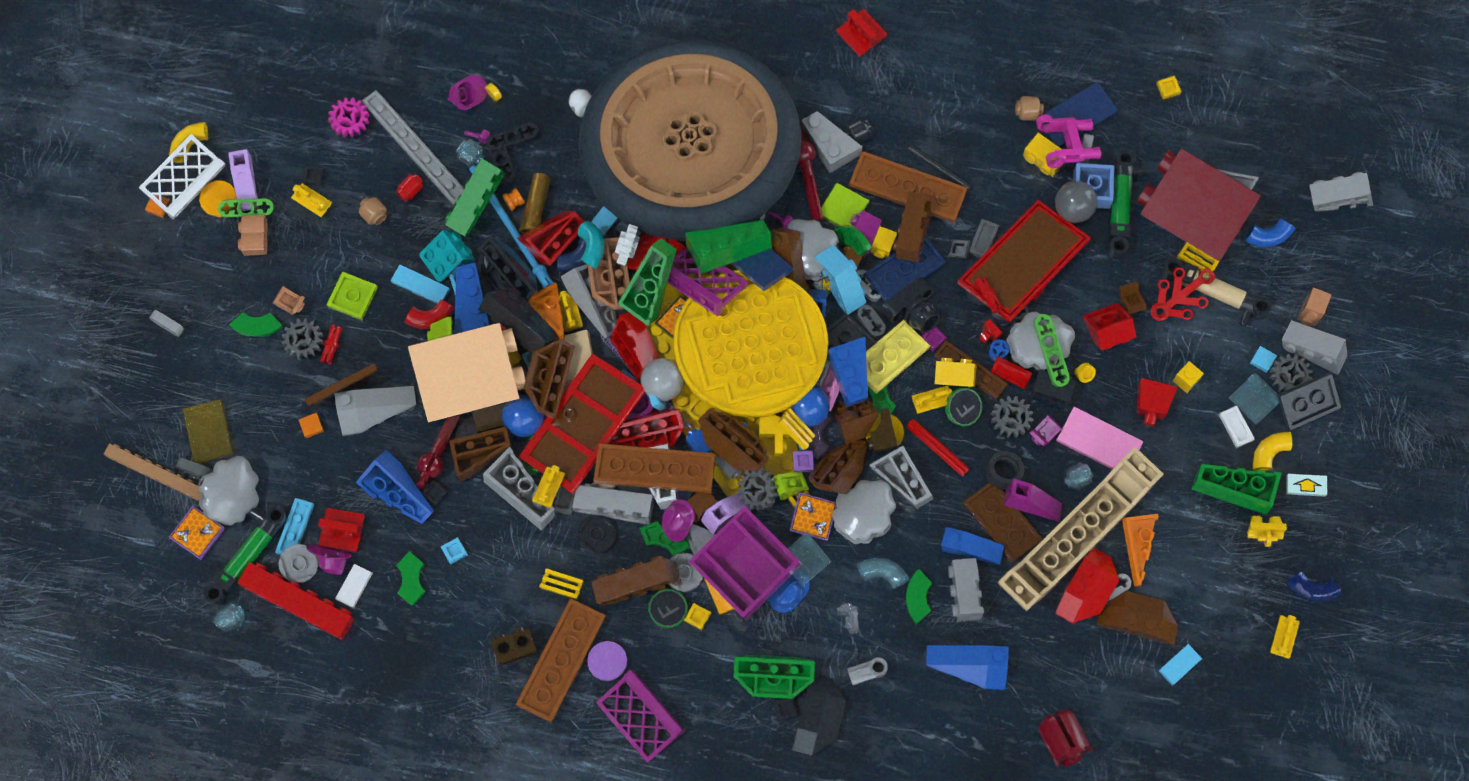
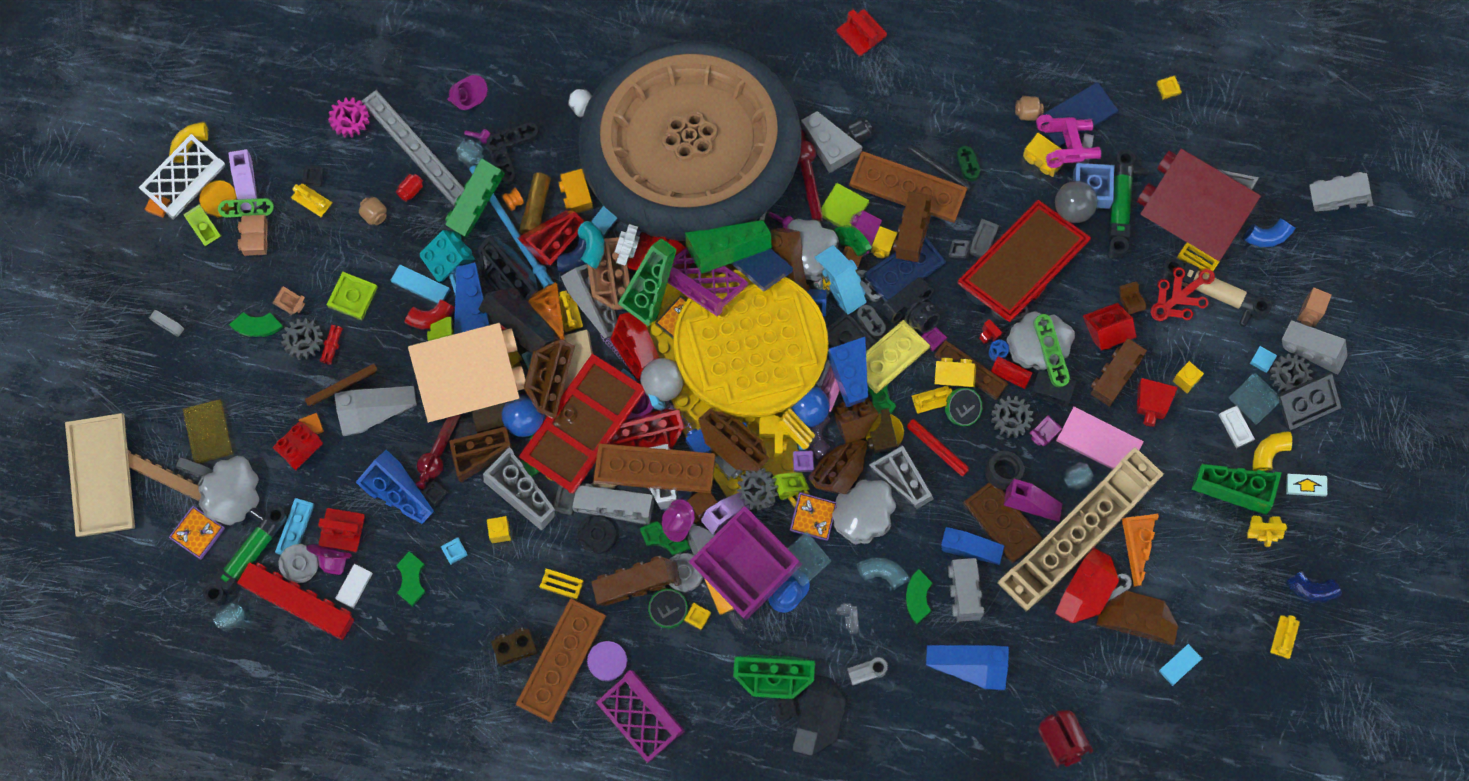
yellow tile [485,83,501,101] -> none
yellow hinge [532,465,565,508] -> none
red pin [975,276,1003,314] -> none
yellow tile [1074,363,1096,383] -> none
none -> tan tile [65,413,135,537]
none -> lime slope [183,205,220,246]
none -> red bracket [273,421,323,470]
none -> yellow brick [487,516,511,543]
none -> light orange brick [558,169,593,213]
none -> dark green beam [957,146,980,181]
none -> reddish brown wedge [1091,338,1147,407]

